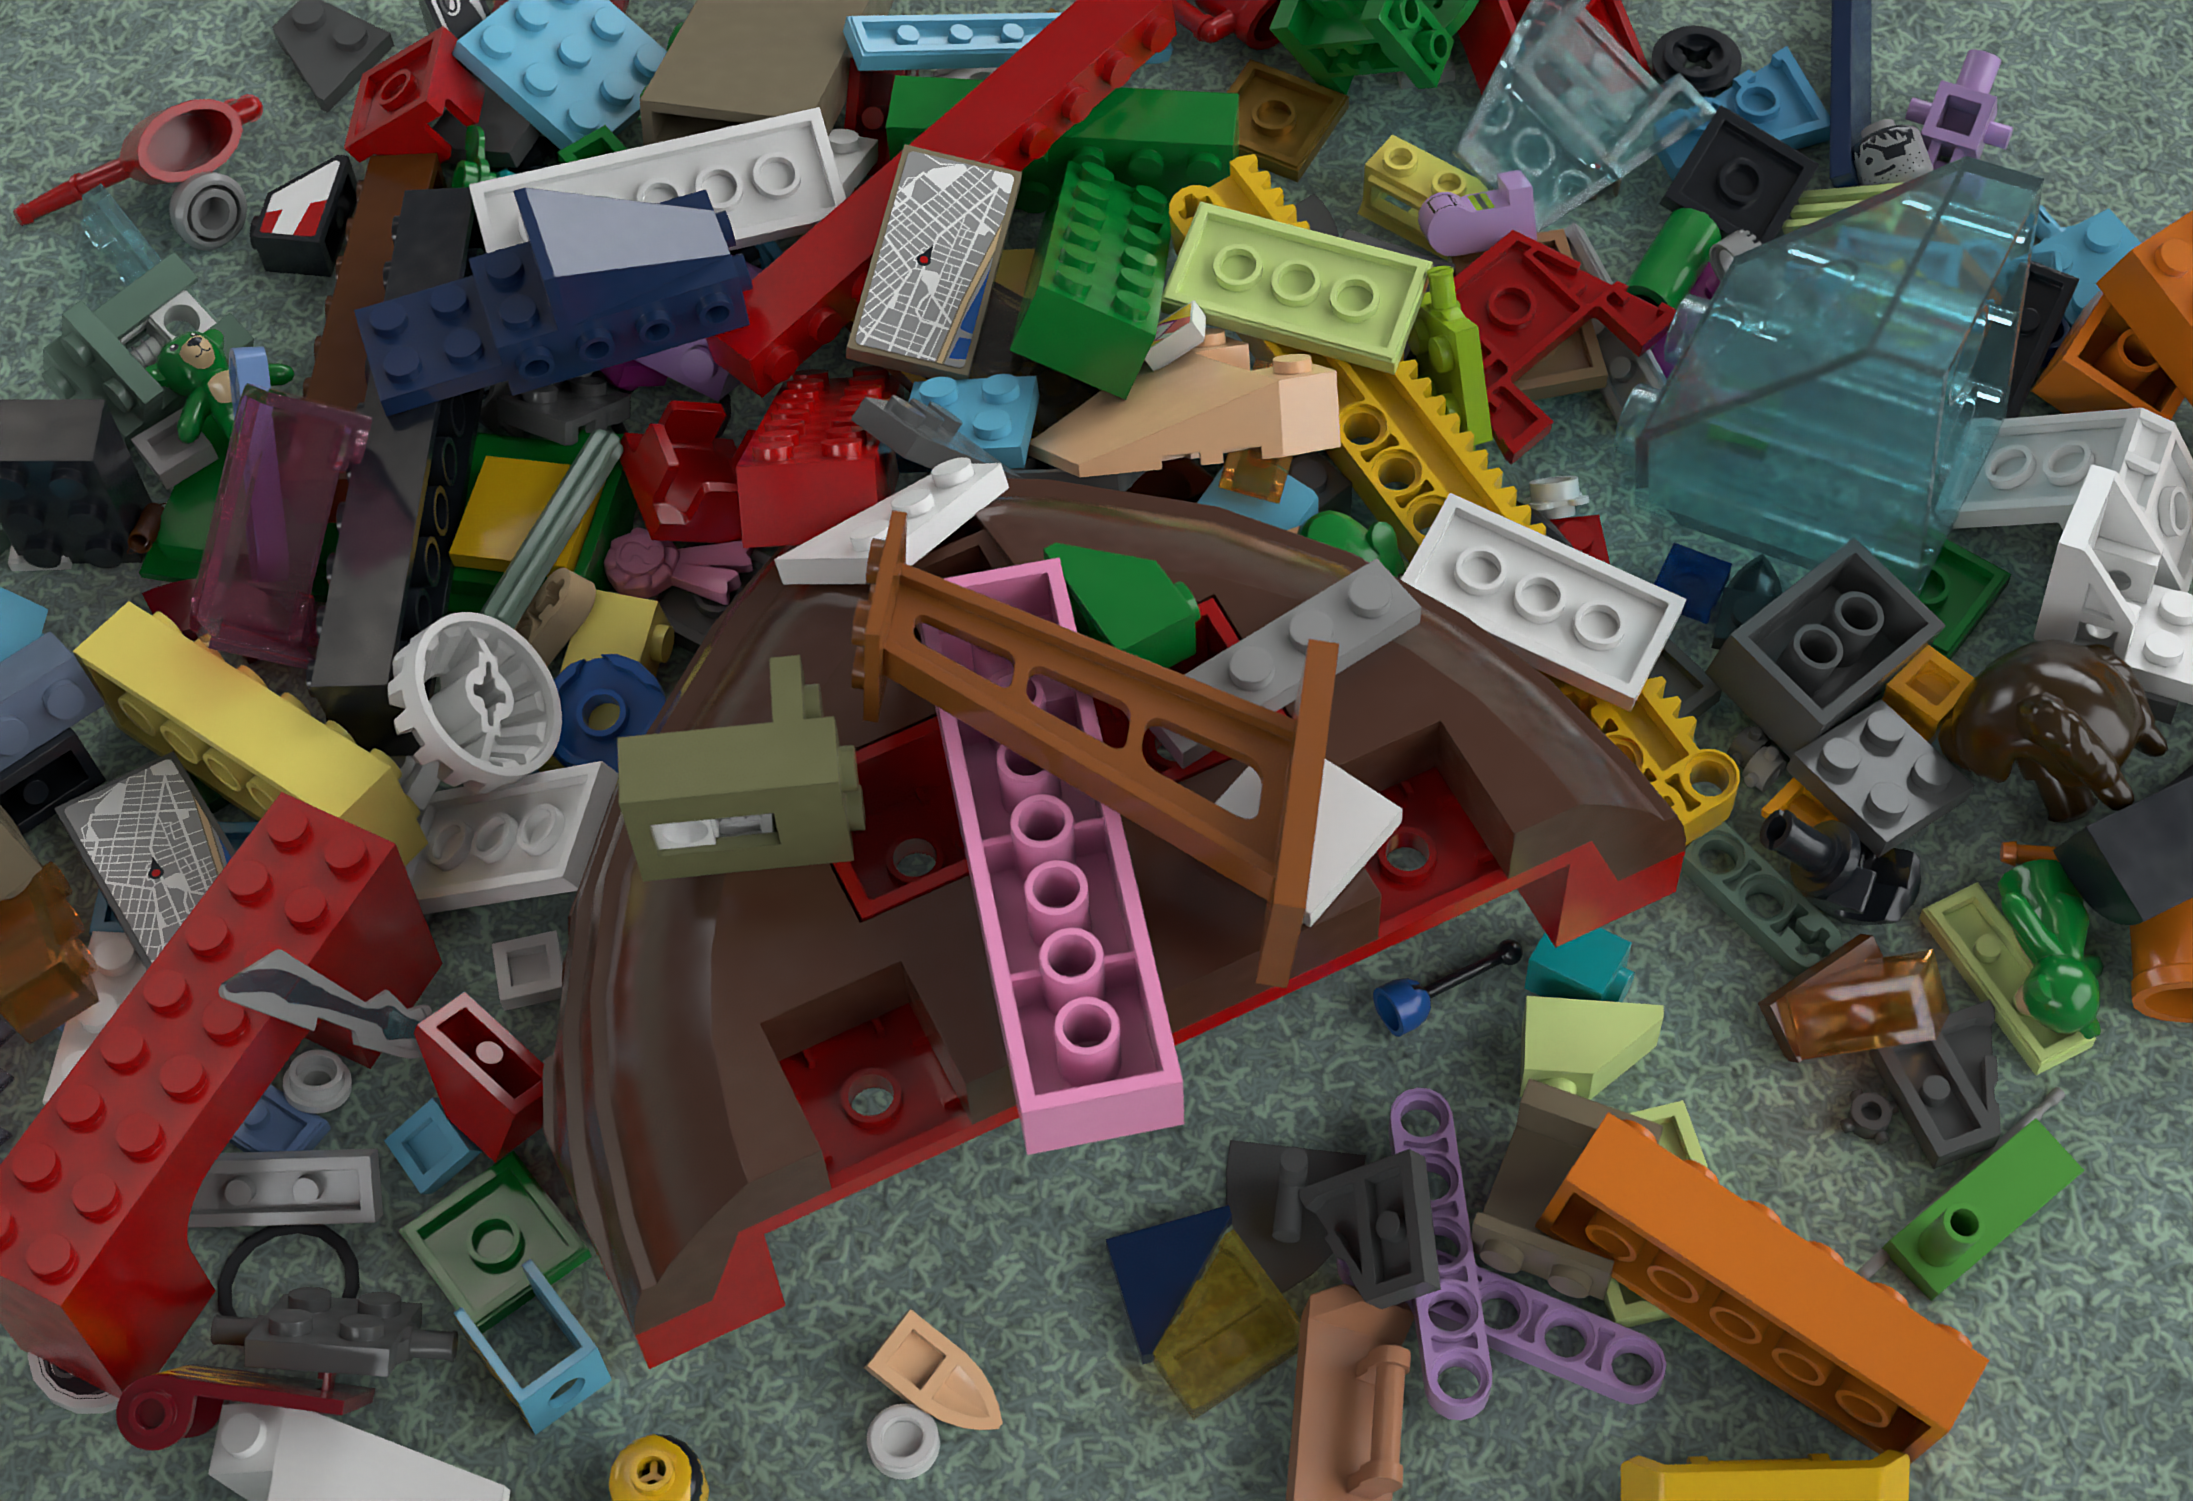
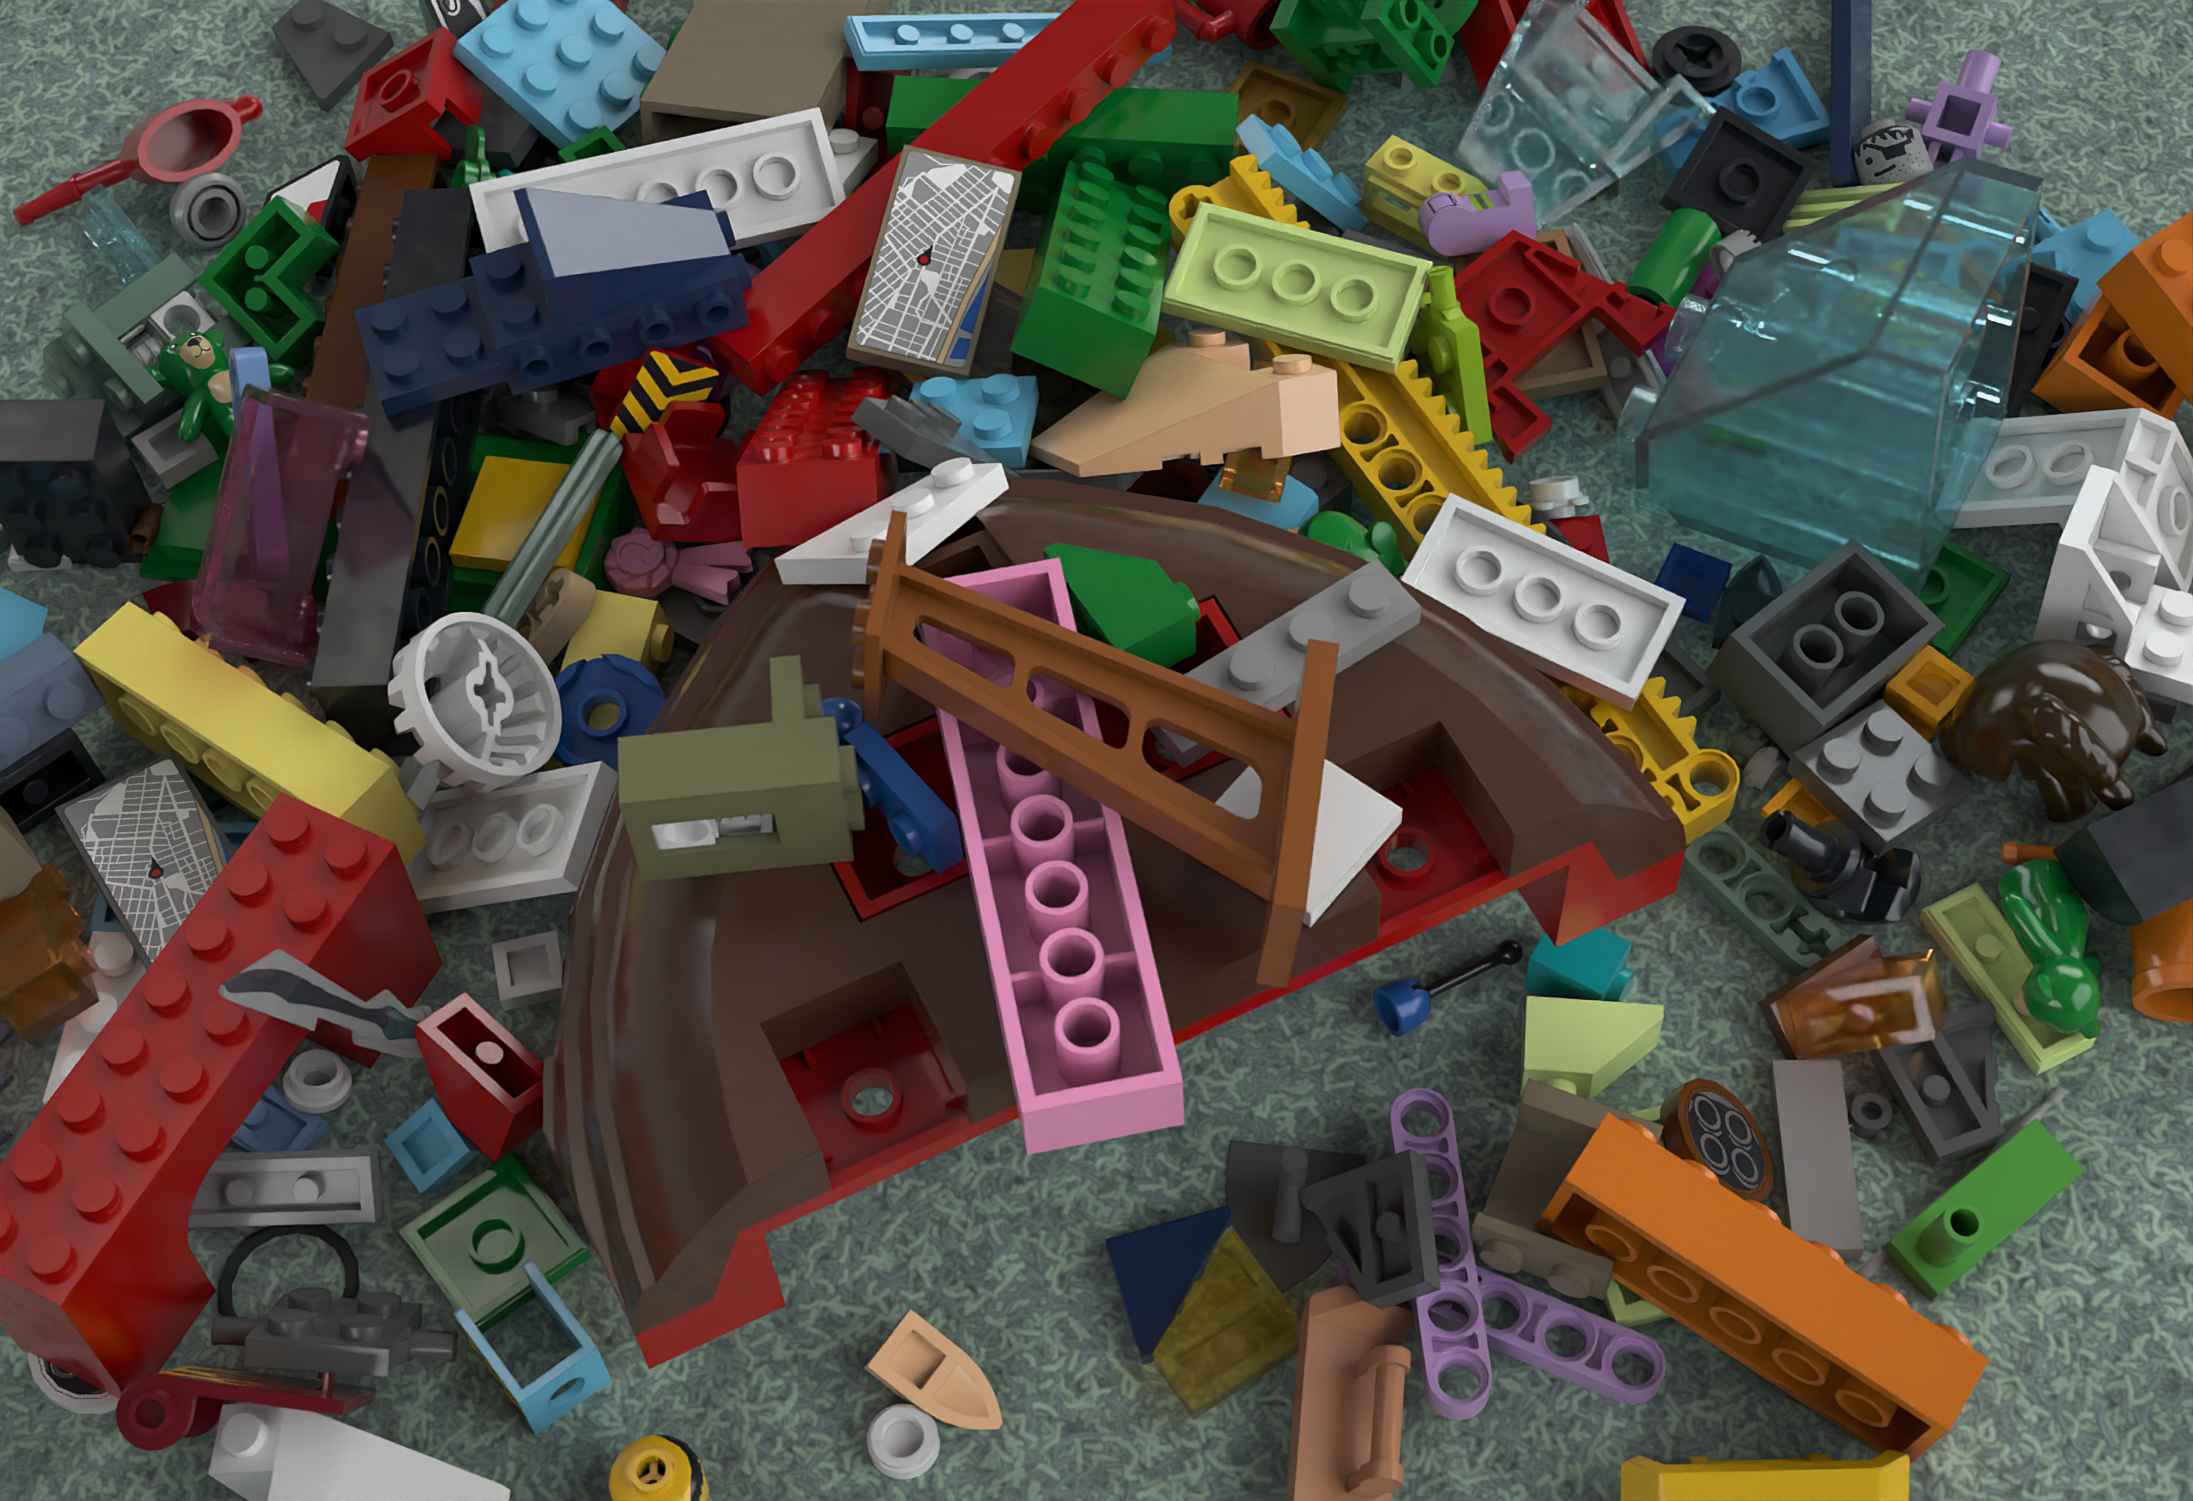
white tile [1145,300,1206,371] -> none
none -> green brick [196,195,341,369]
none -> piece [587,340,719,440]
none -> blue plate [822,697,964,875]
none -> medium azure plate [1235,113,1370,232]
none -> tile [1660,1078,1774,1203]
none -> light grey tile [1769,1059,1864,1259]

